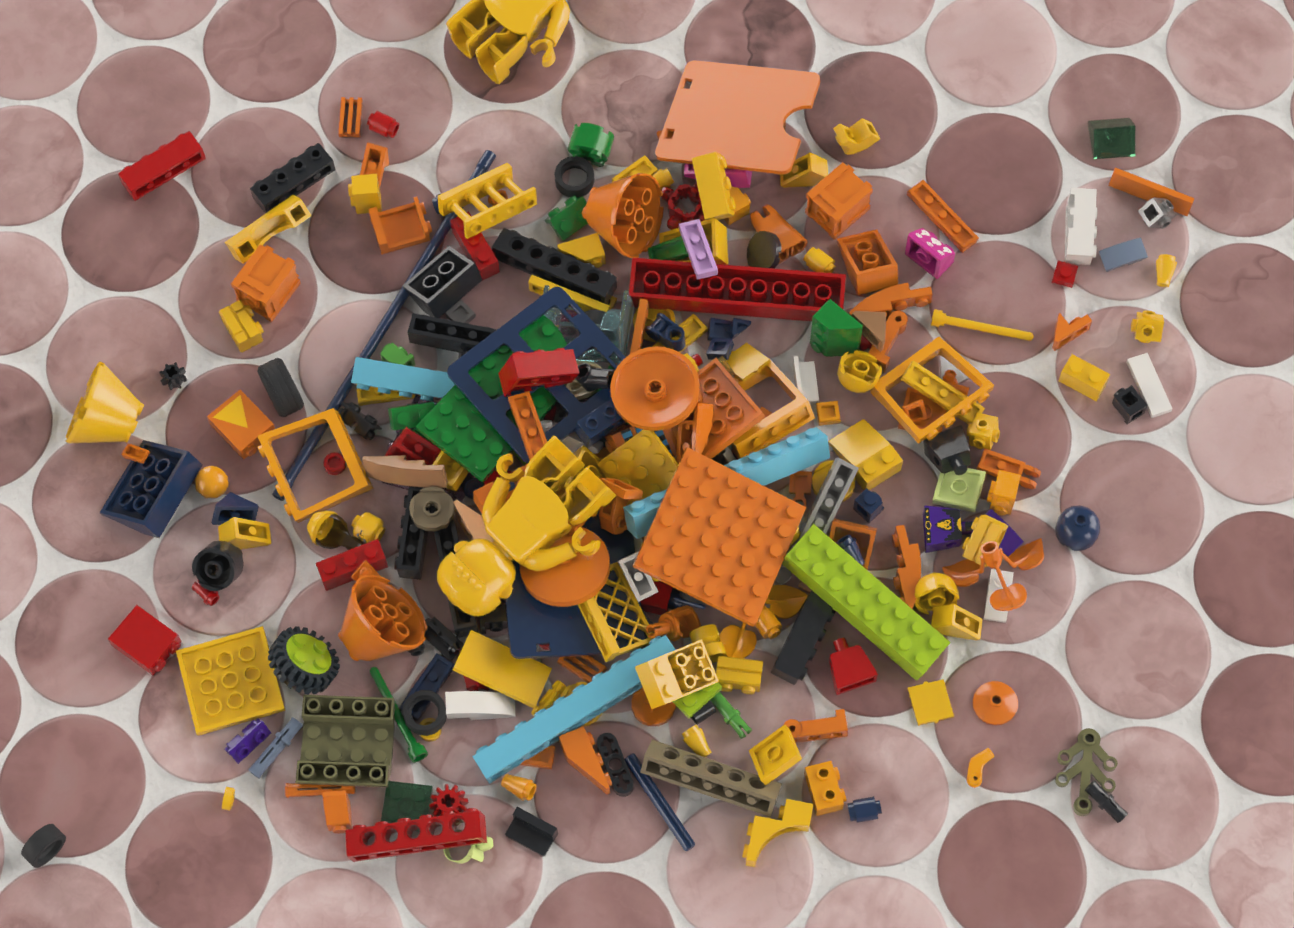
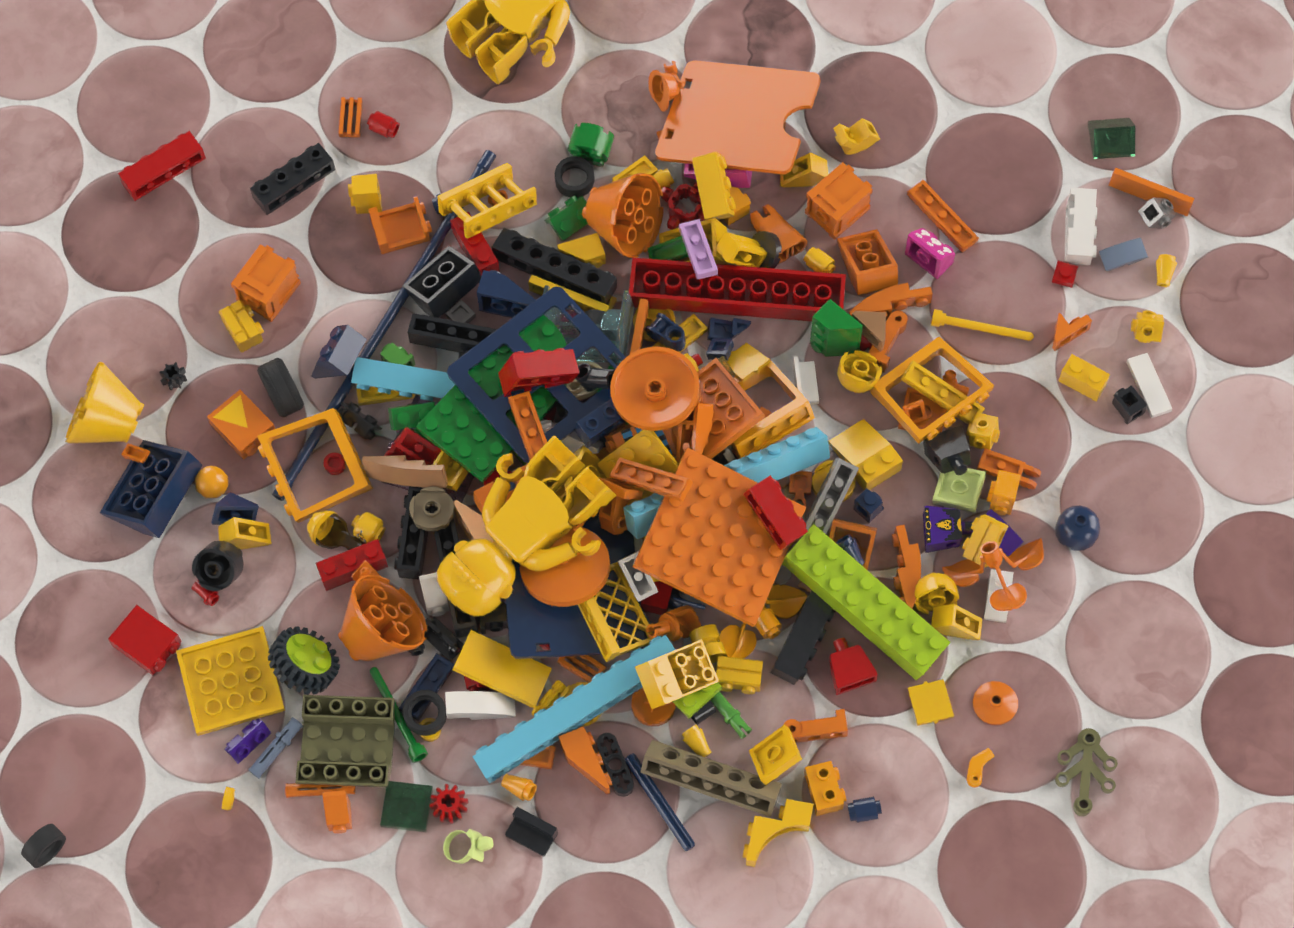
yellow arch [224,195,311,264] -> none
red brick [345,808,487,862] -> none
orange slope [360,142,389,187] -> none
dark blue plate [463,478,484,500] -> none
light orange tile [816,401,841,426] -> none
black pin [1085,780,1128,823] -> none
none -> slope [311,325,367,379]
none -> white slope [419,572,450,616]
none -> dark blue slope [477,270,536,318]
none -> orange tile [609,457,693,502]
none -> orange piece [648,70,680,112]
none -> orange hand [664,61,682,86]
none -> yellow brick [716,232,767,267]
none -> red brick [743,475,808,550]

